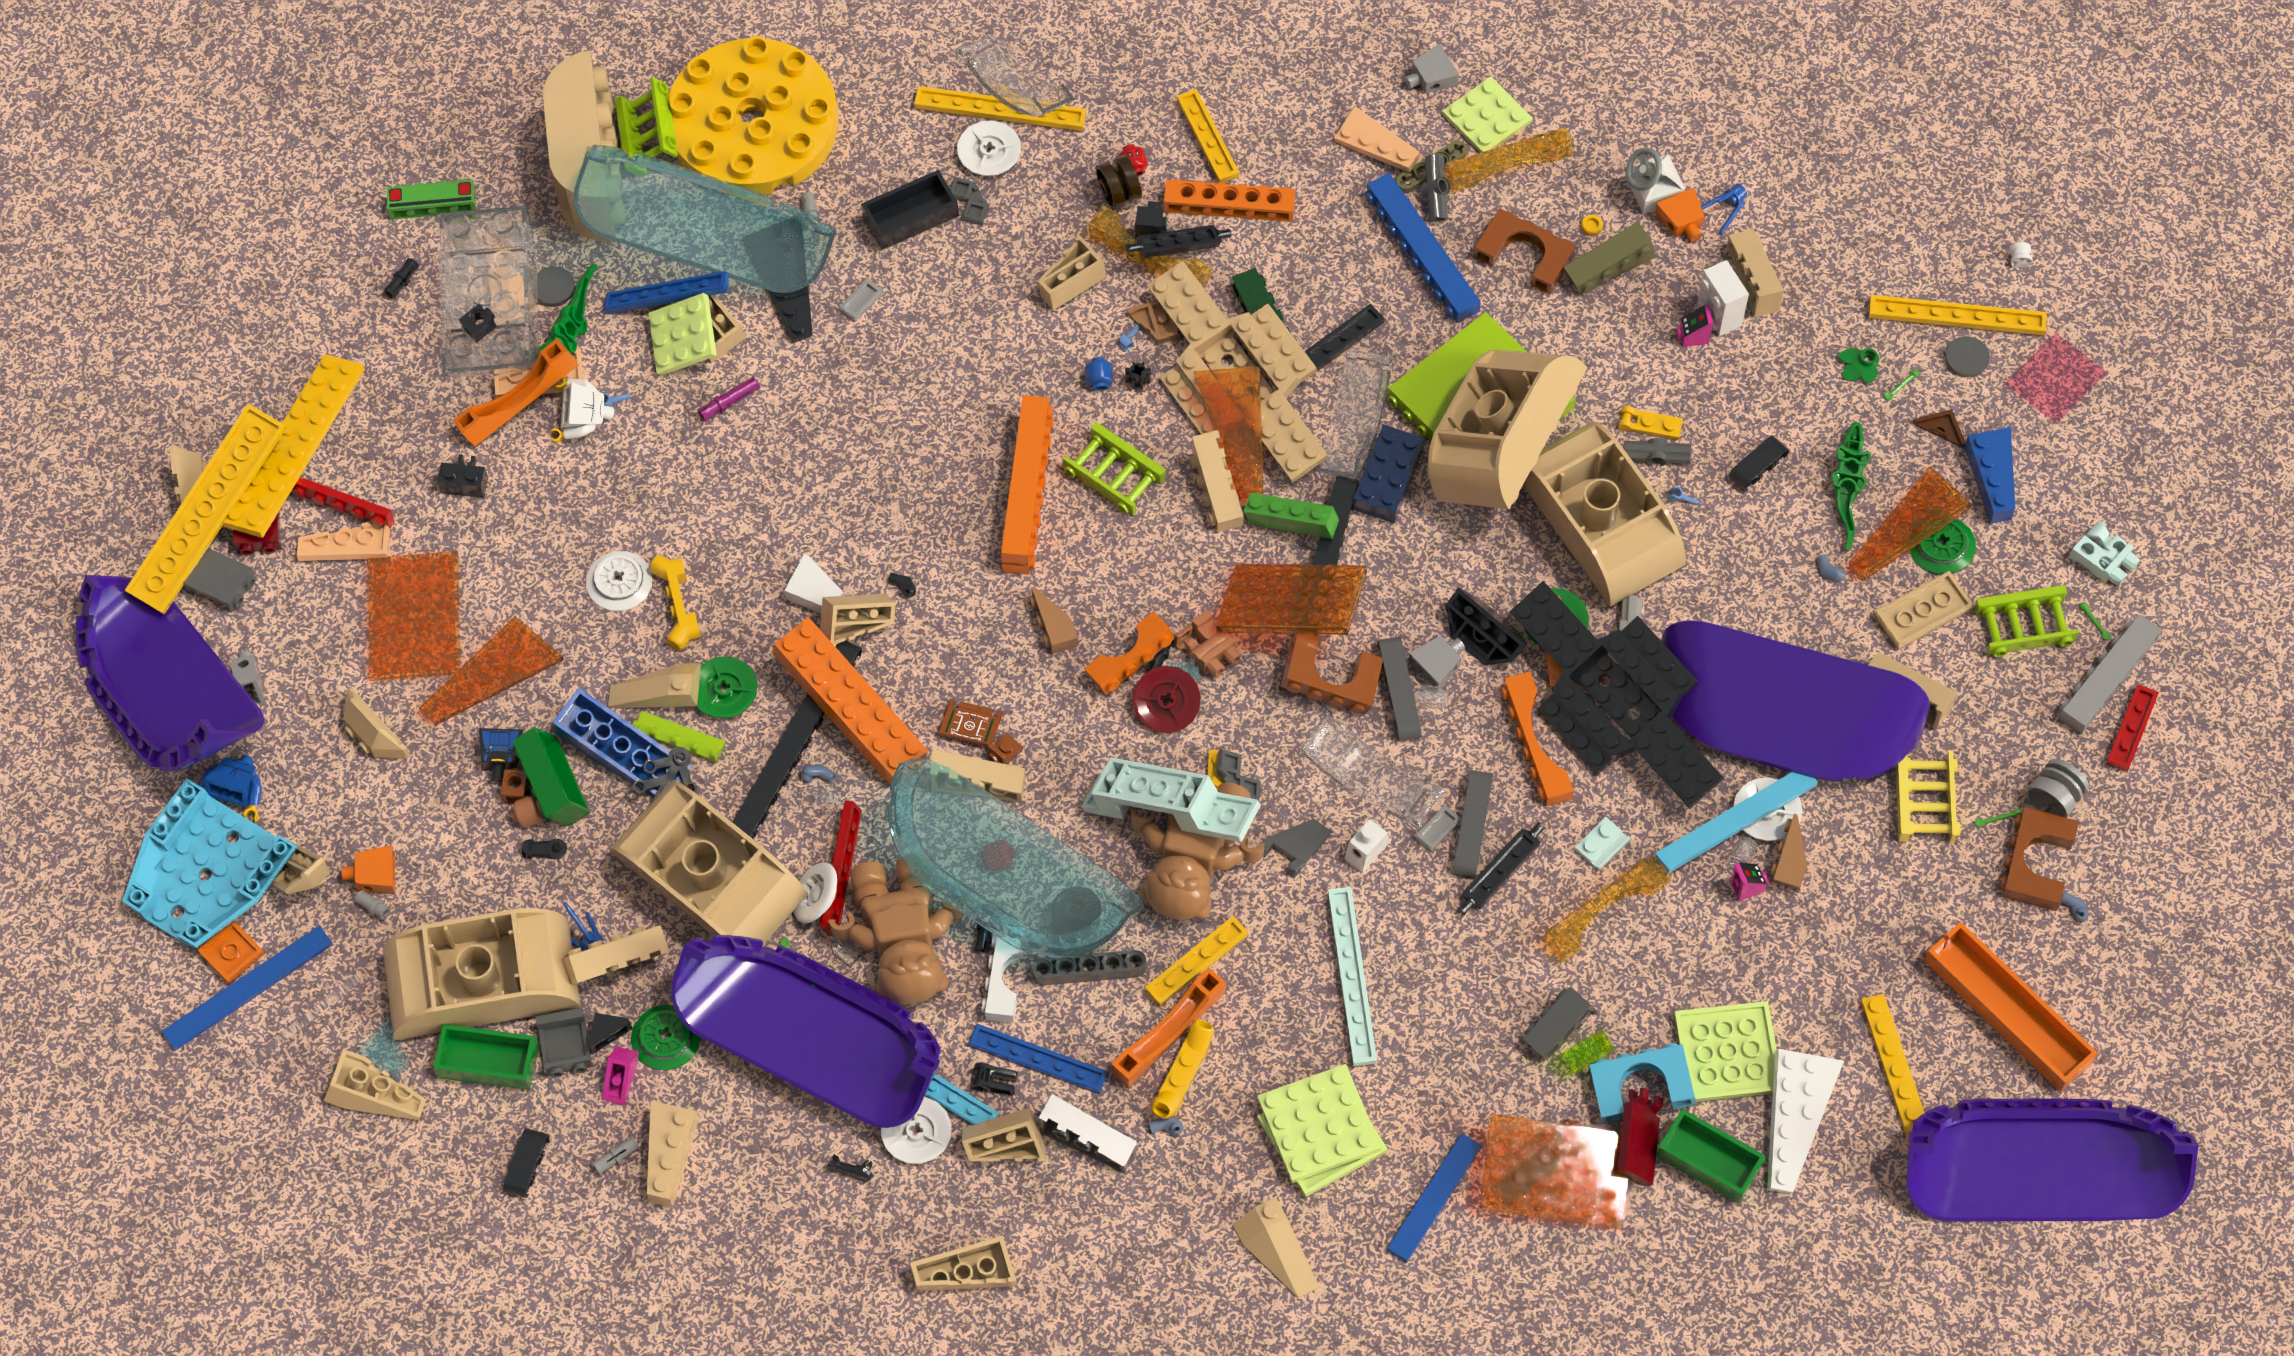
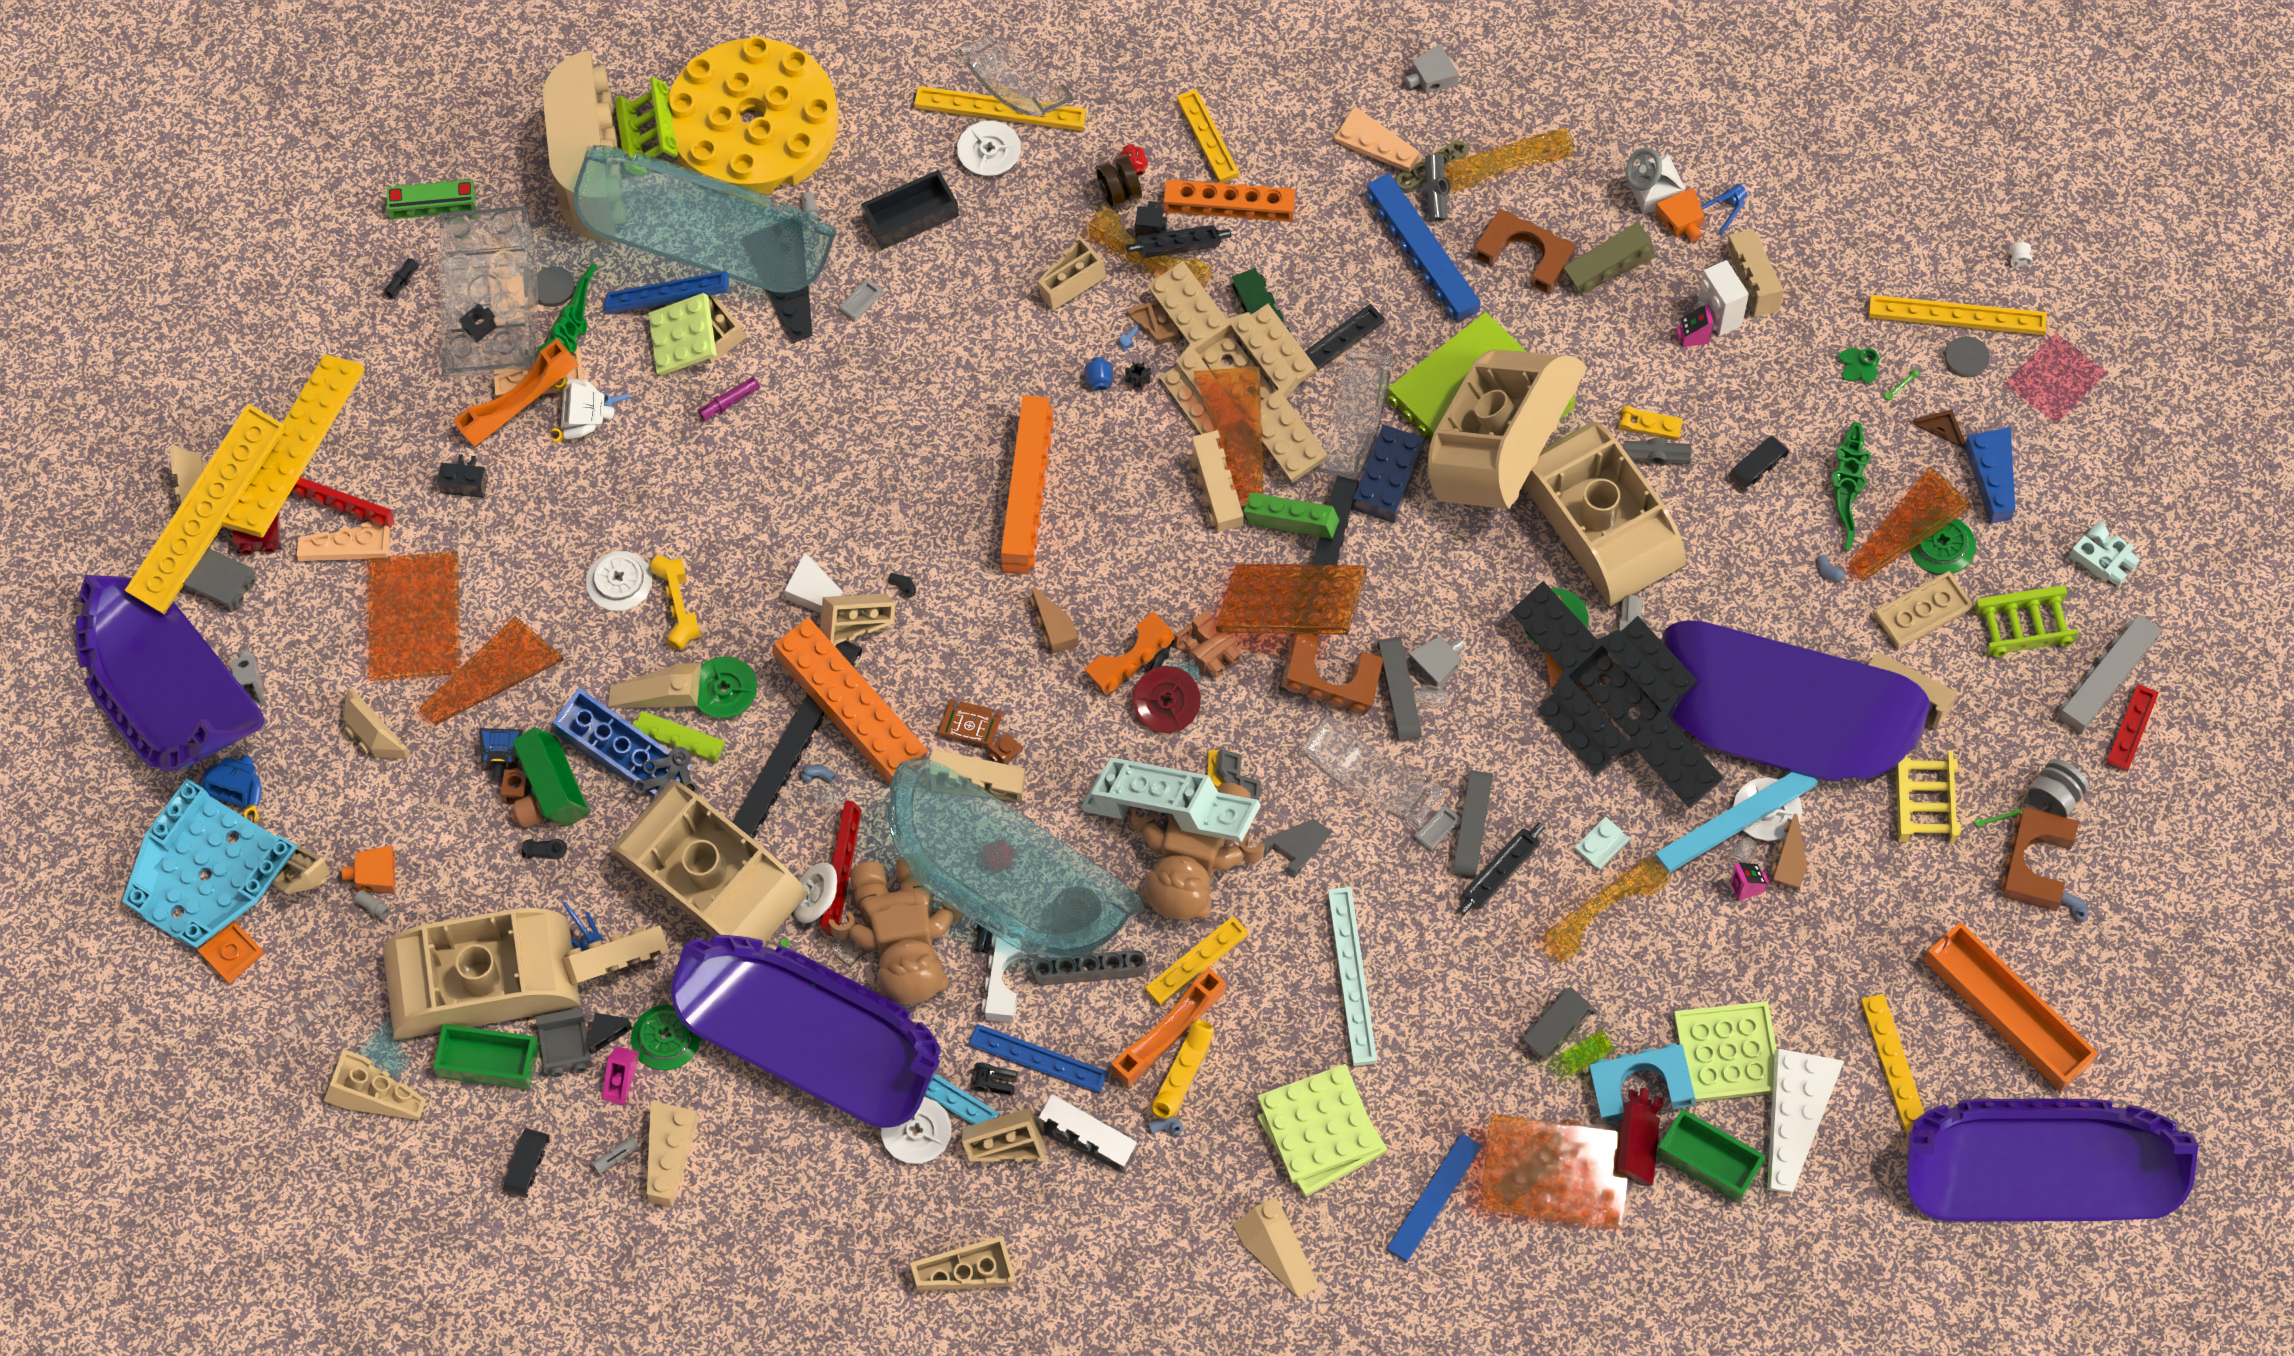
blue tile [161,925,333,1051] -> none
black piece [826,1155,873,1181] -> none
dark grey tile [950,177,989,225] -> none
lime fence [1063,422,1166,516] -> none
white torso [1344,820,1390,873] -> none
yellowish green plate [1442,76,1533,156] -> none
black wedge [1445,587,1527,665] -> none
orange arch [1501,671,1574,807] -> none
yellow tile [1581,215,1603,236] -> none
medium blue hand [1666,486,1699,505] -> none
bright green hinge [2079,602,2111,641] -> none

